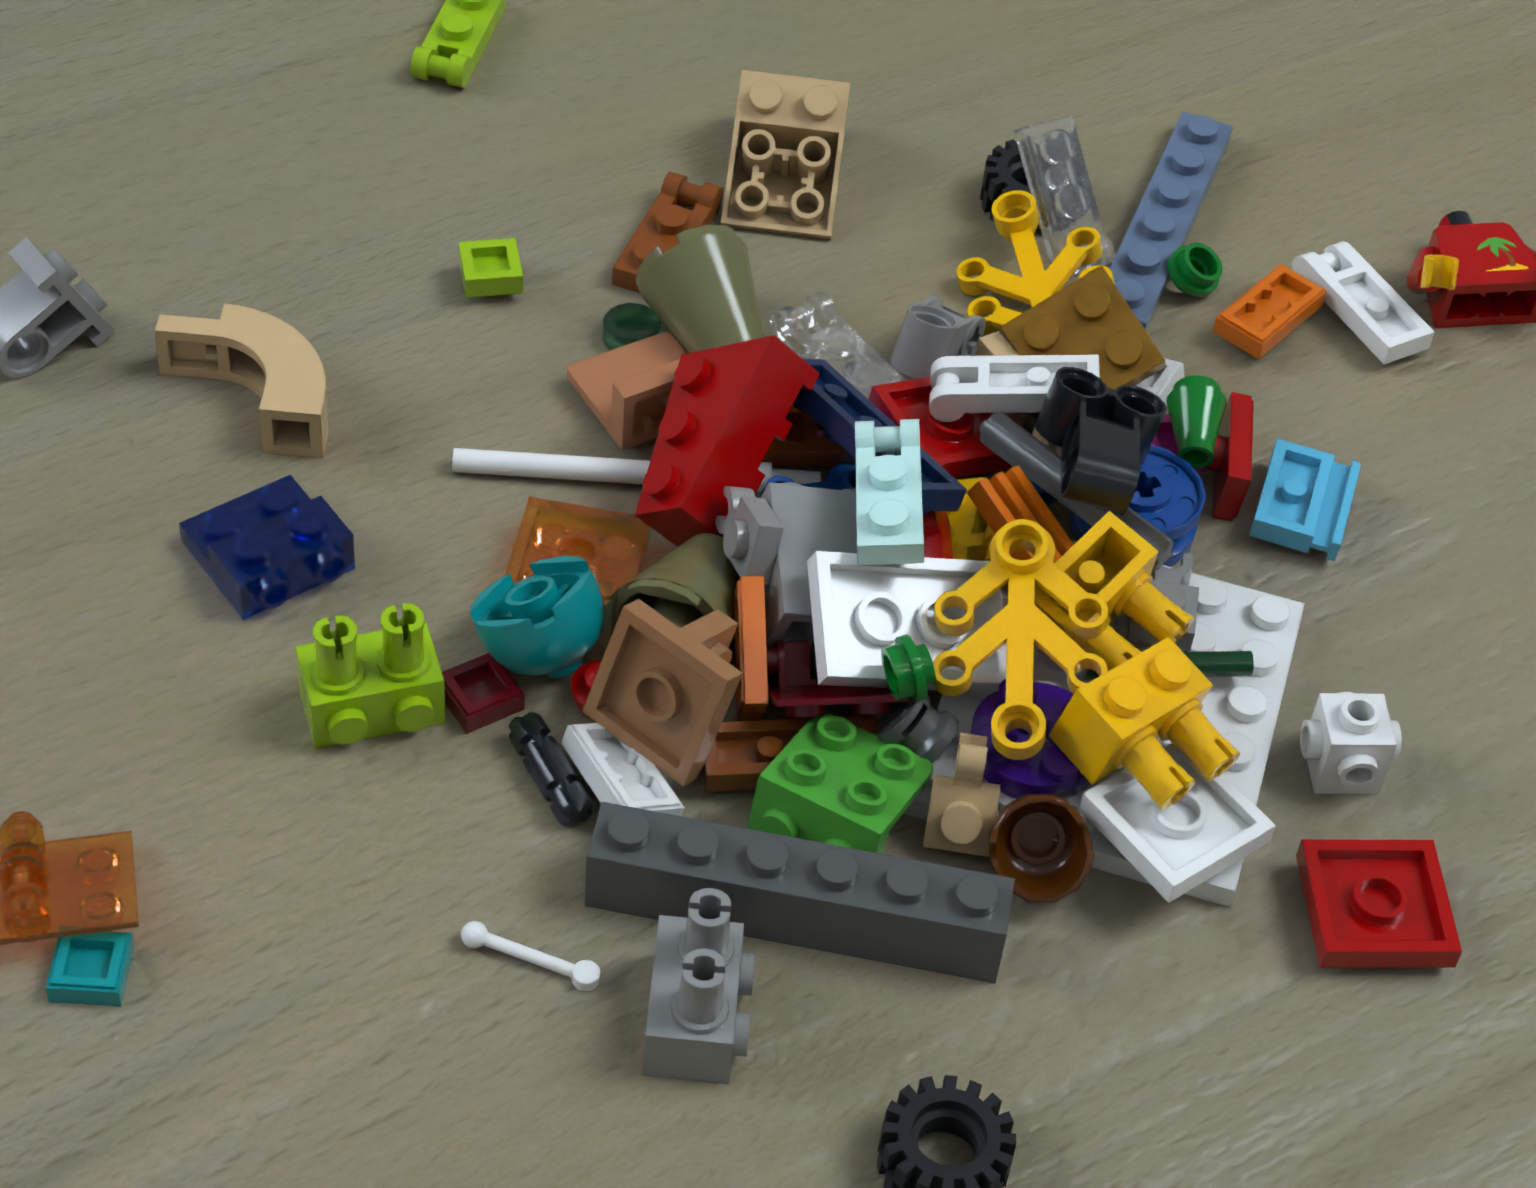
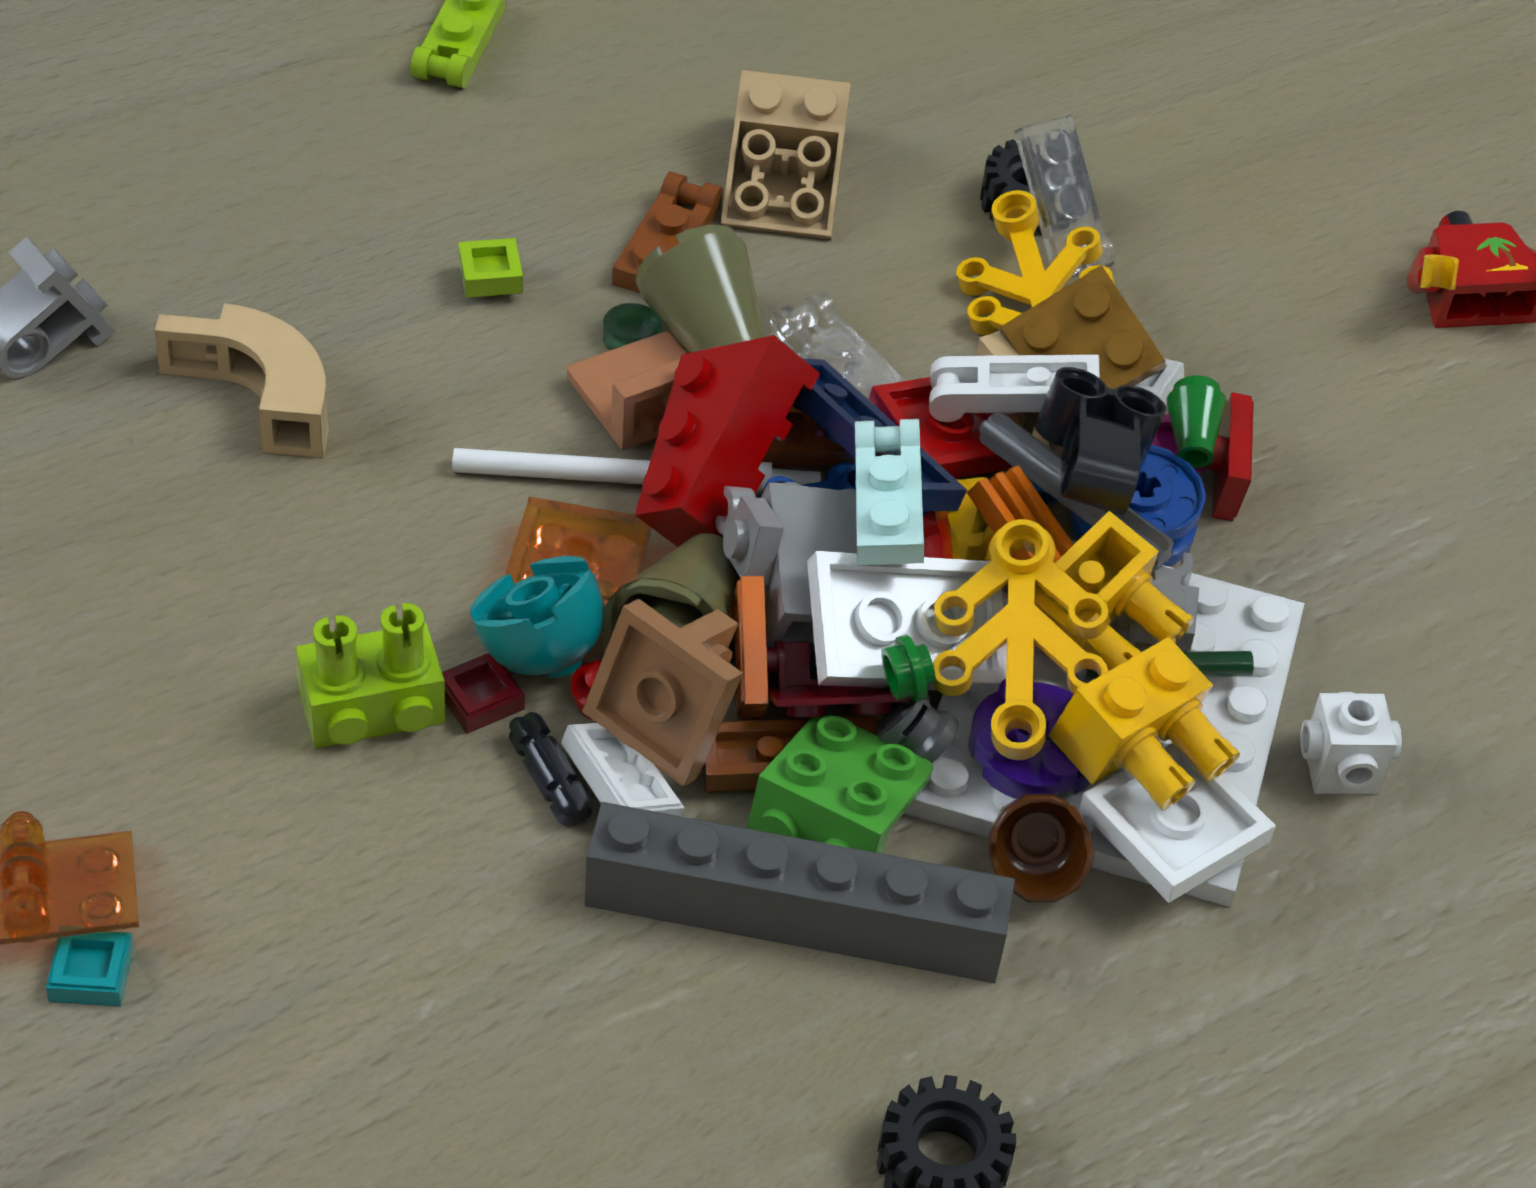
clear blue plate [179,475,355,620] -> none
white hinge [460,921,601,992] -> none
light grey brick [642,888,756,1084] -> none
light grey piece [890,295,986,379] -> none
tan plate [923,732,1000,857] -> none
sand blue plate [1109,111,1233,331] -> none
green plate [1167,243,1222,298] -> none
orange plate [1212,264,1327,360] -> none
medium azure plate [1249,438,1361,561] -> none
white plate [1292,241,1435,364] -> none
red plate [1296,839,1462,968] -> none

